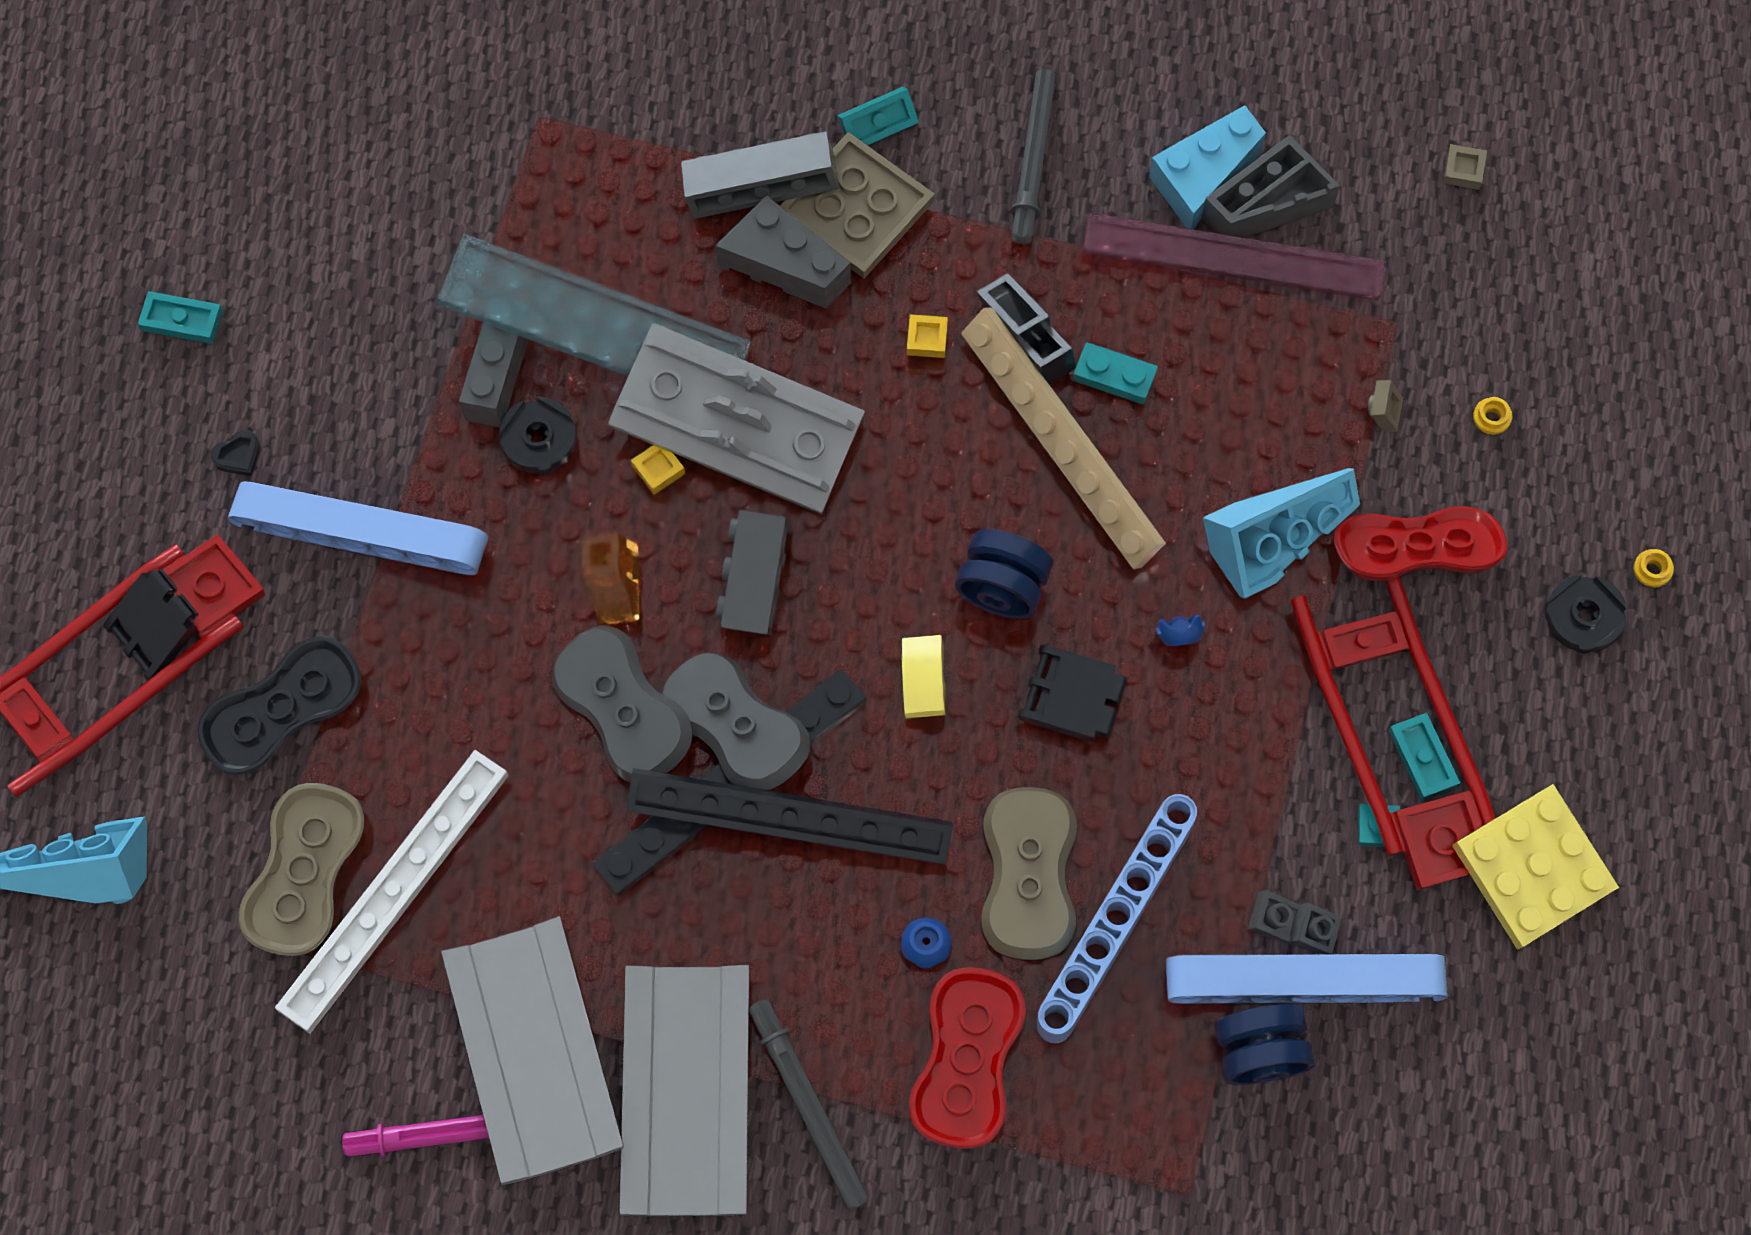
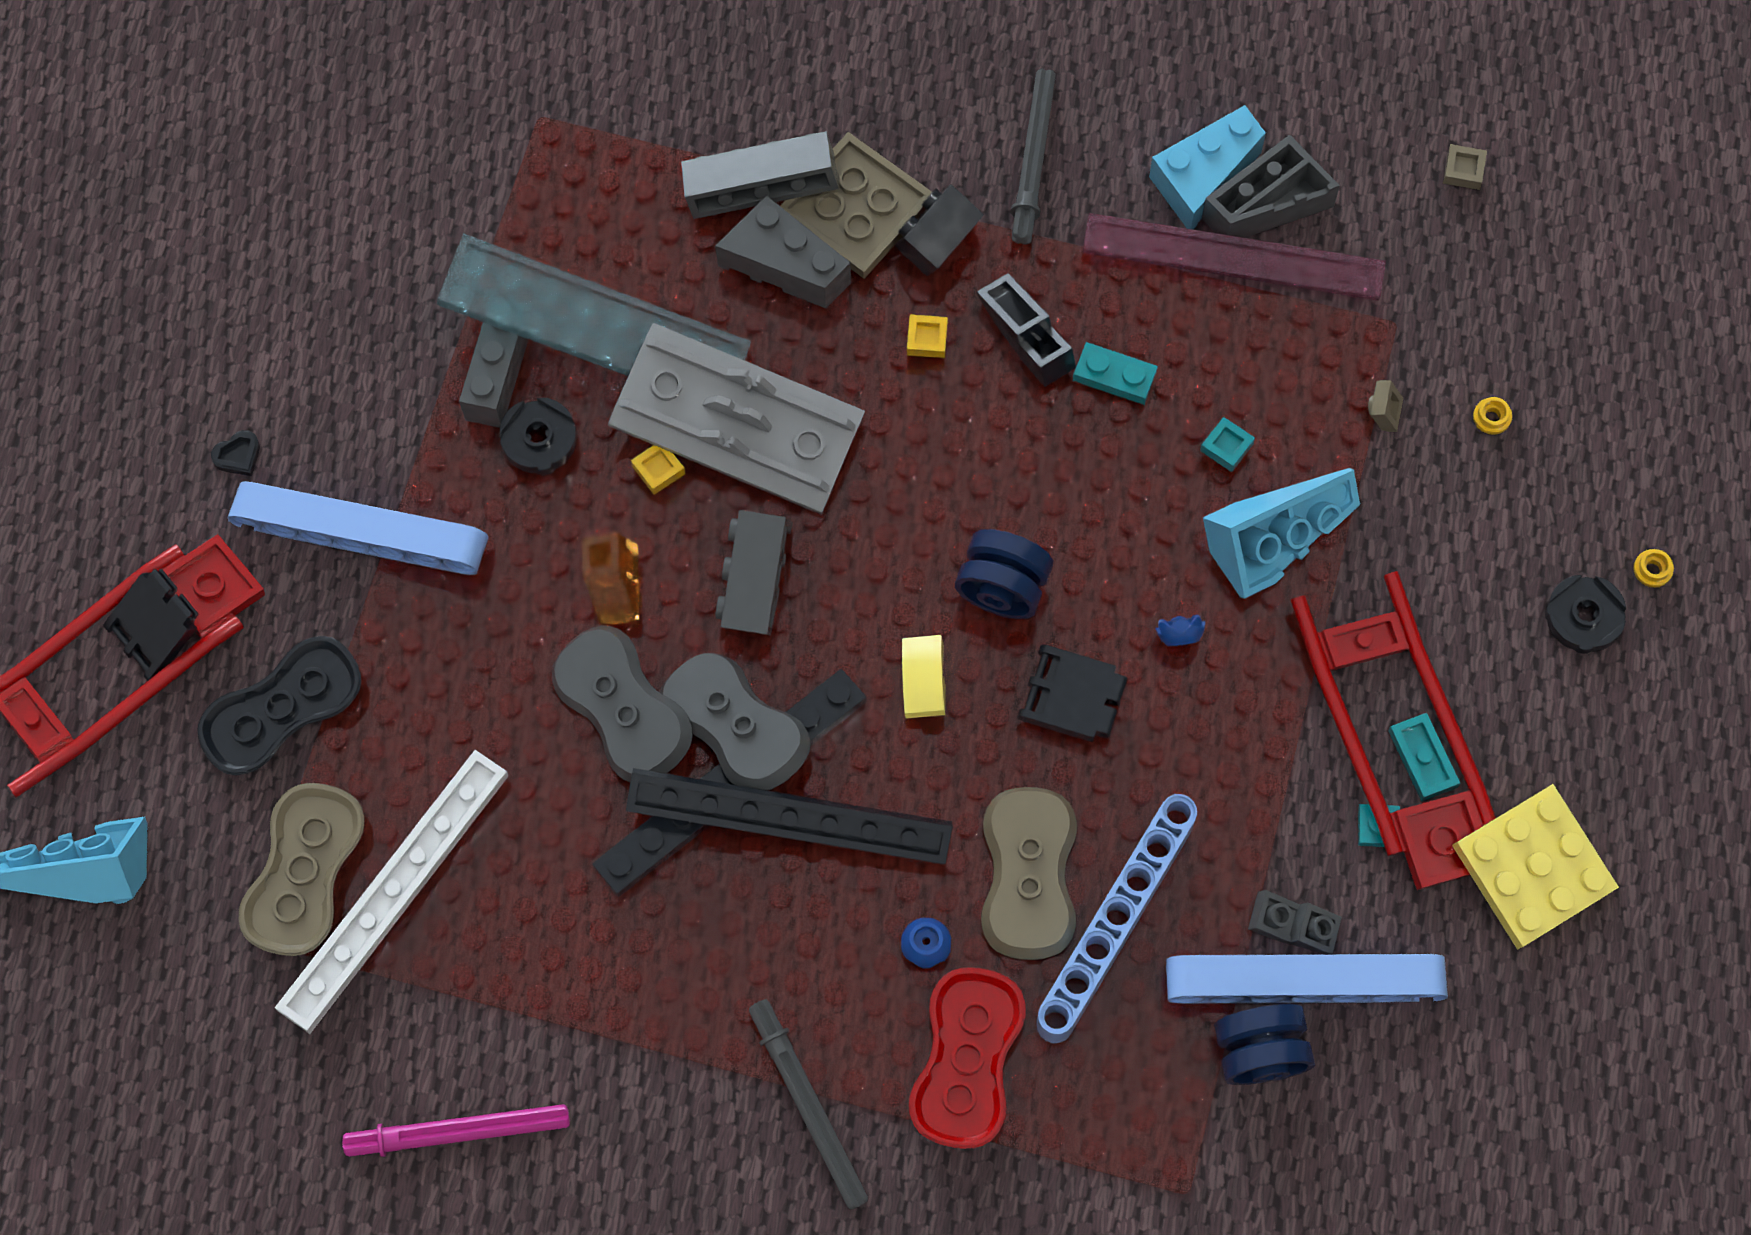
teal plate [138,291,223,344] -> none
light grey hinge [441,916,624,1185] -> none
light grey hinge [620,965,749,1216] -> none
teal plate [837,86,919,146] -> none
tan plate [961,308,1166,569] -> none
red plate [1334,506,1508,581] -> none
none -> black brick [895,184,984,276]
none -> teal plate [1200,417,1255,472]

